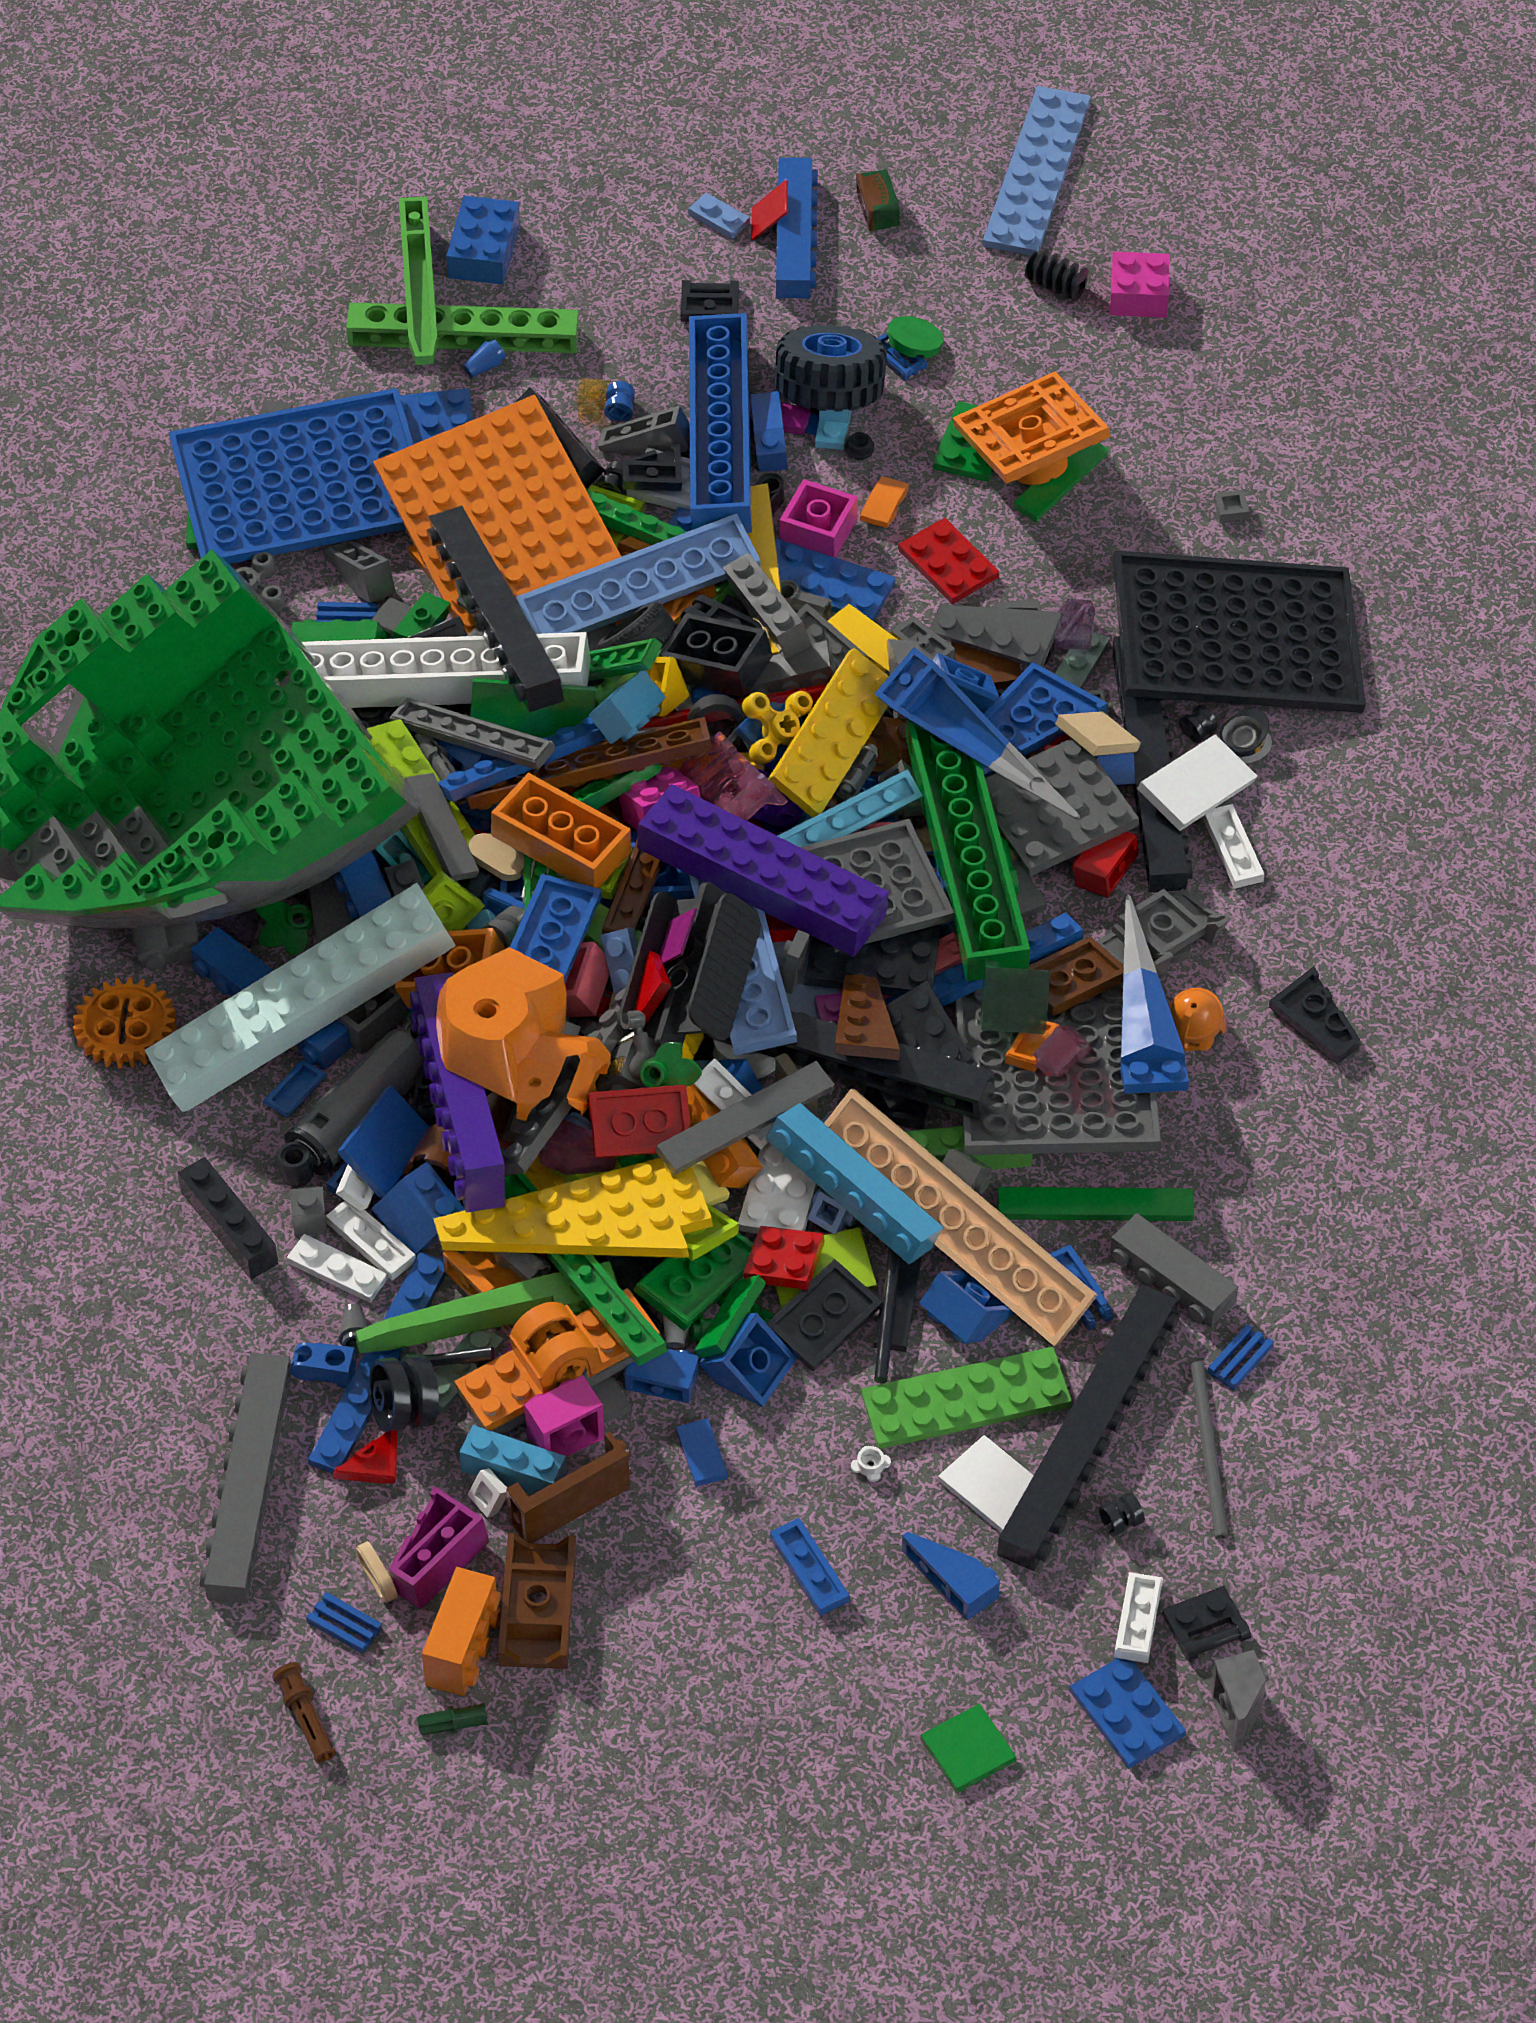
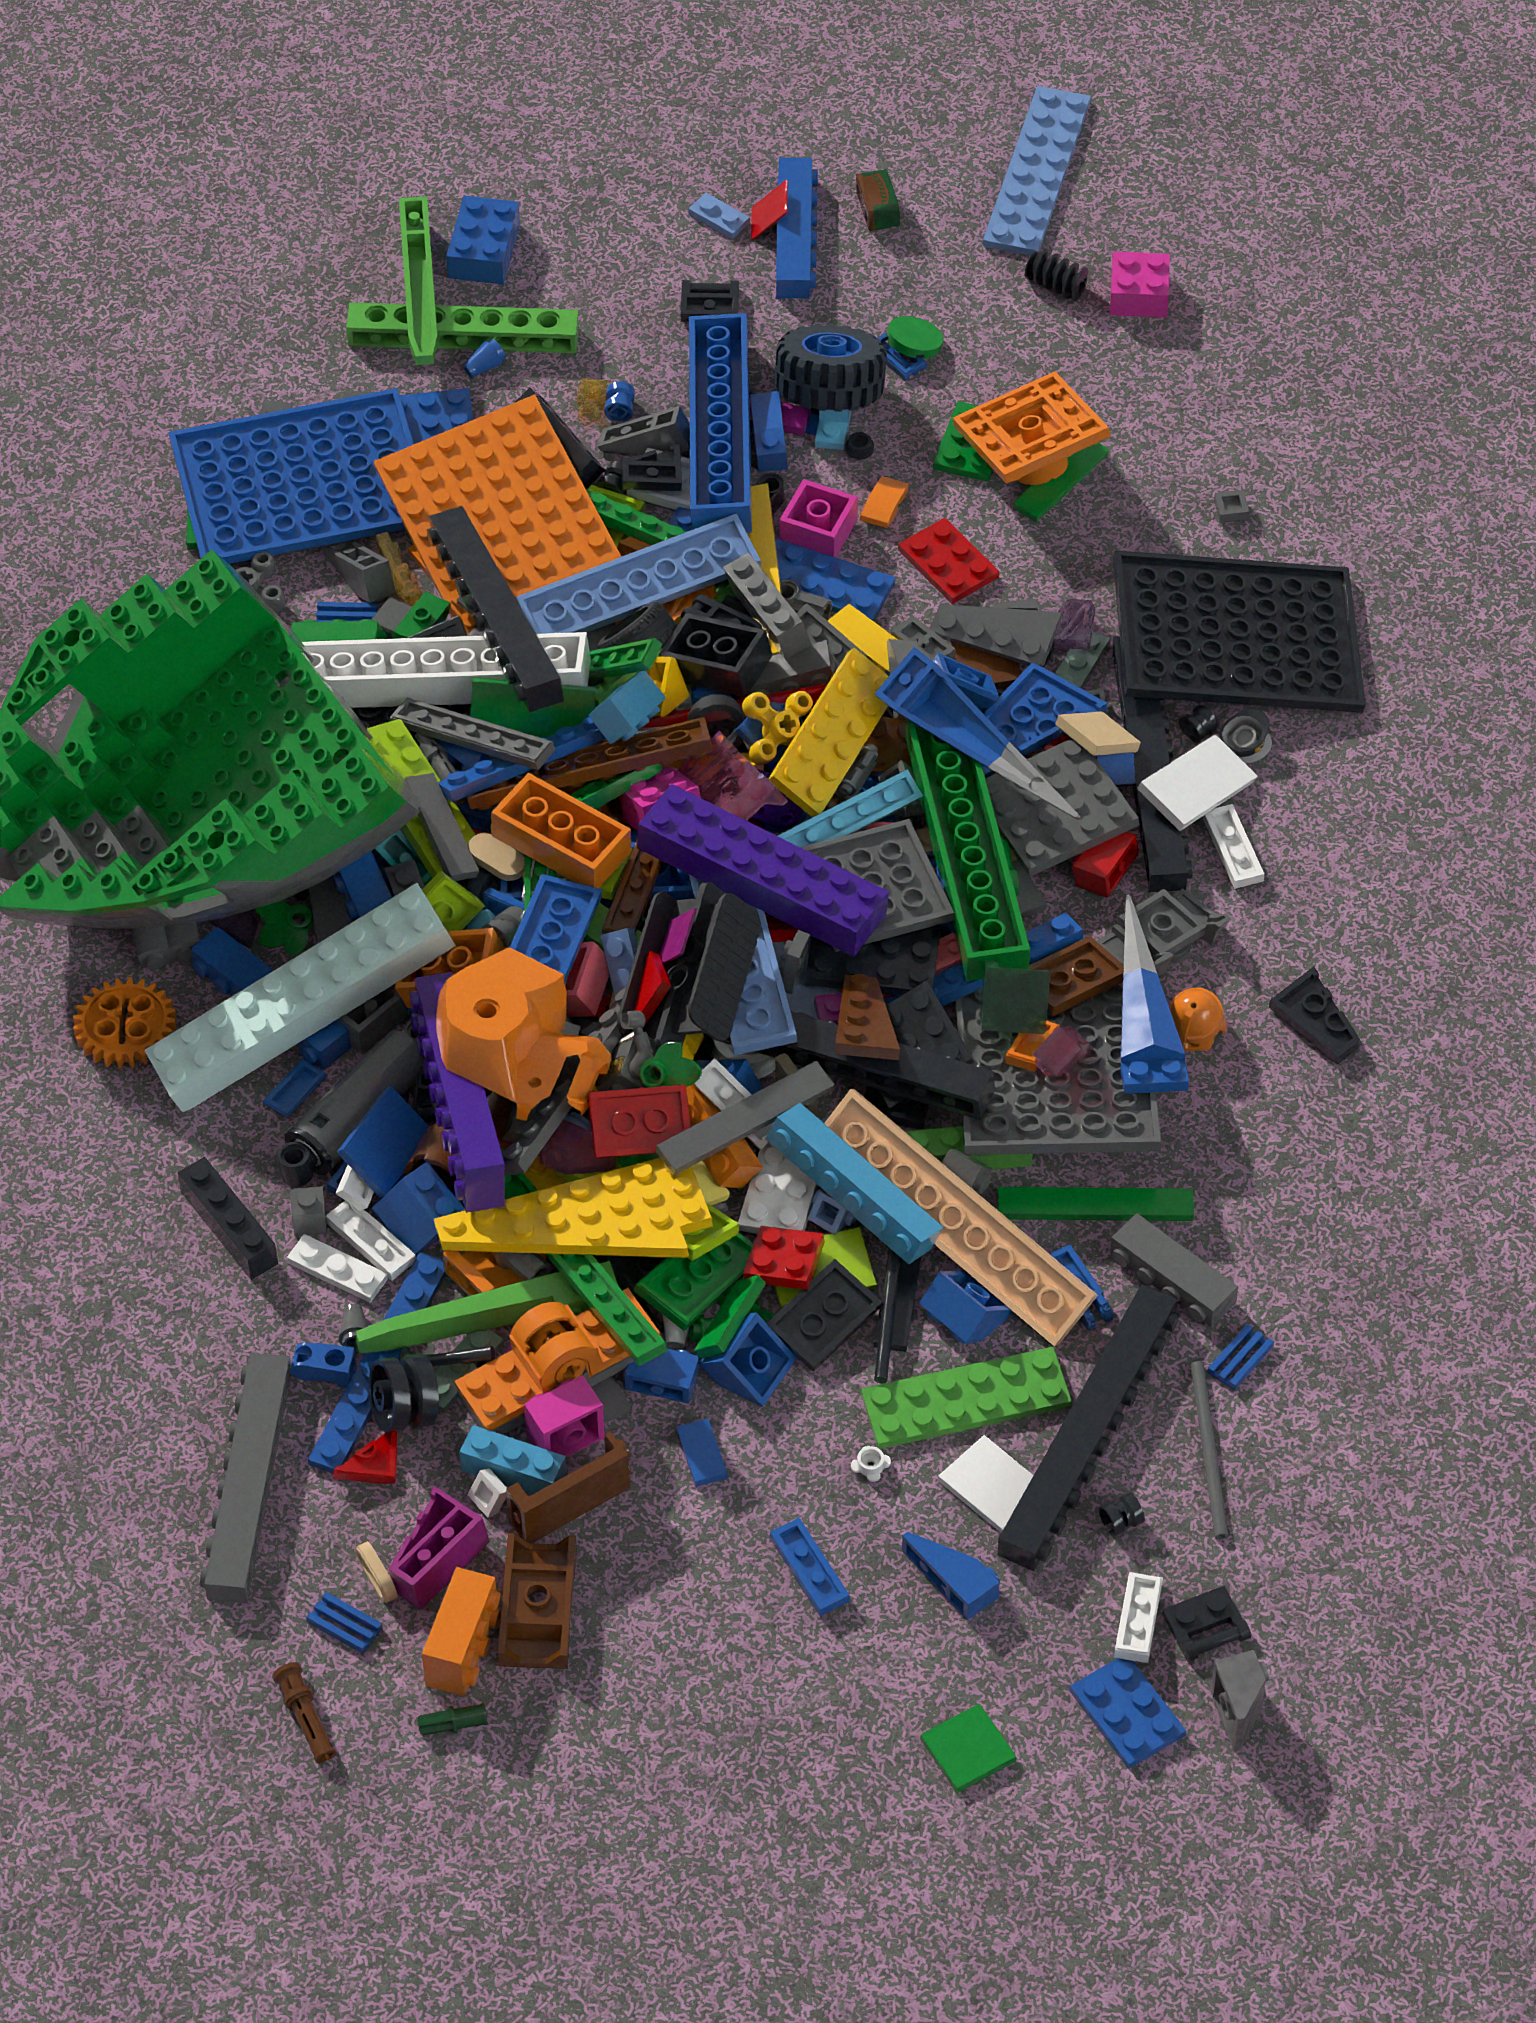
none -> clear yellow plate [376,532,421,607]

